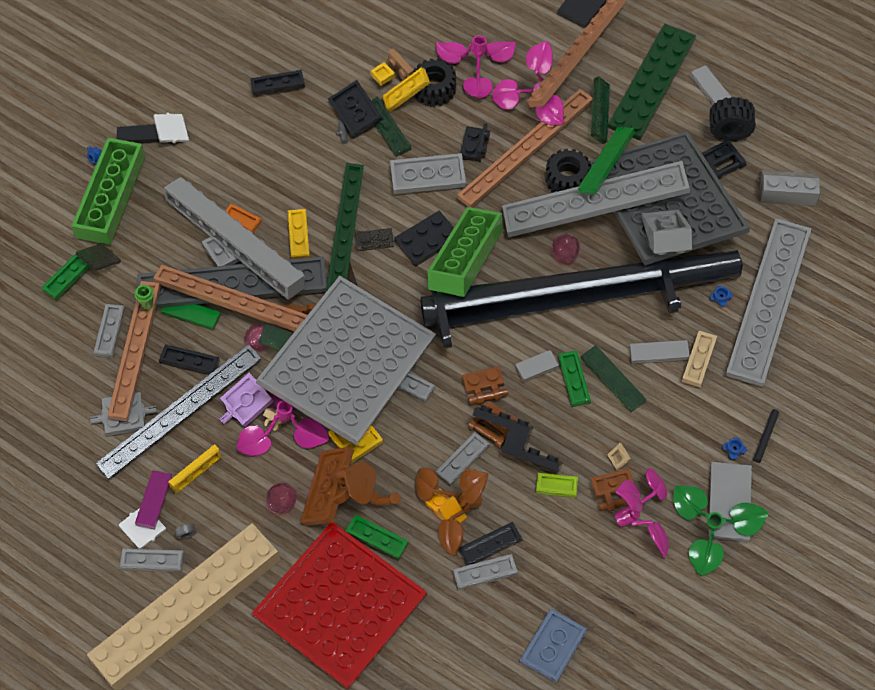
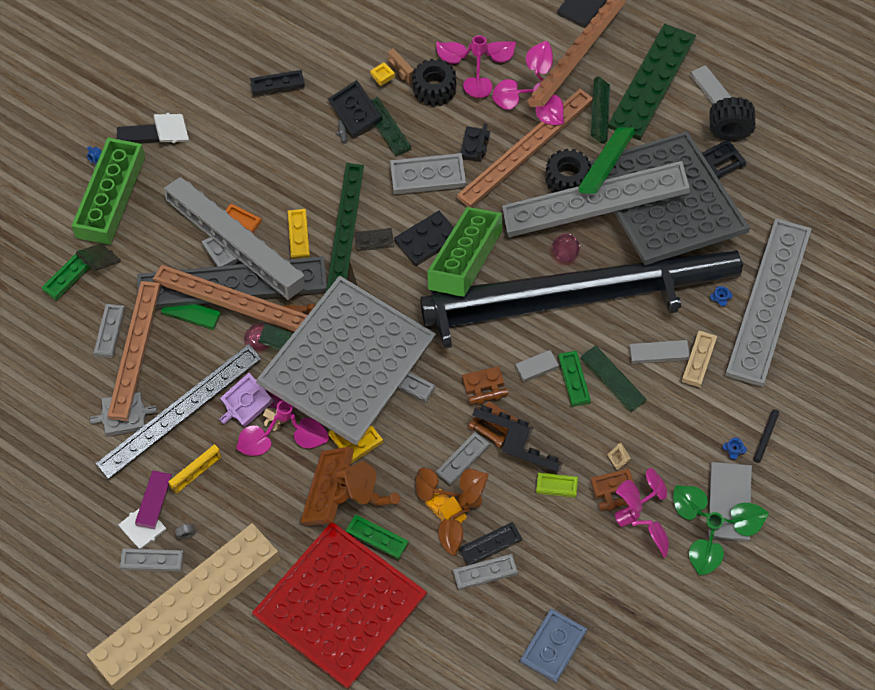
bright green cone [134,285,154,310] -> none
black tile [159,344,220,375] -> none
clear pink hair [266,483,297,514] -> none
yellow tile [382,67,430,112] -> none
light grey slope [642,210,692,255] -> none
light grey slope [760,170,820,206] -> none

